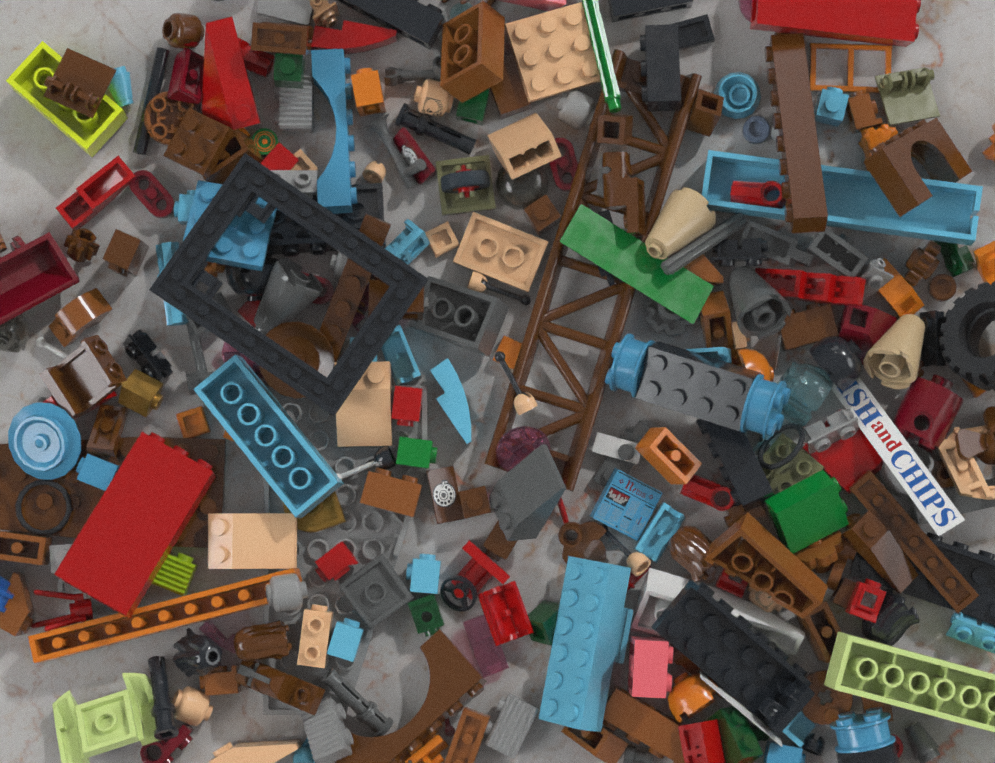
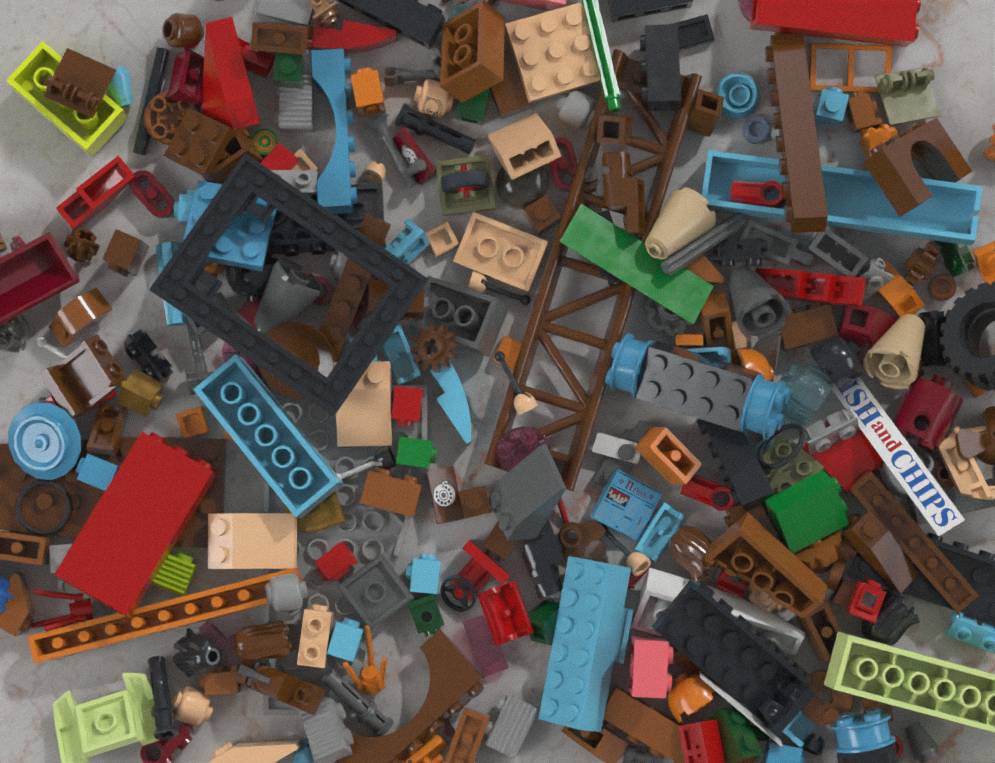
none -> orange plant [343,625,387,695]
none -> reddish brown gear [410,324,460,373]
none -> black plate [522,518,564,599]
none -> orange tile [674,334,703,348]

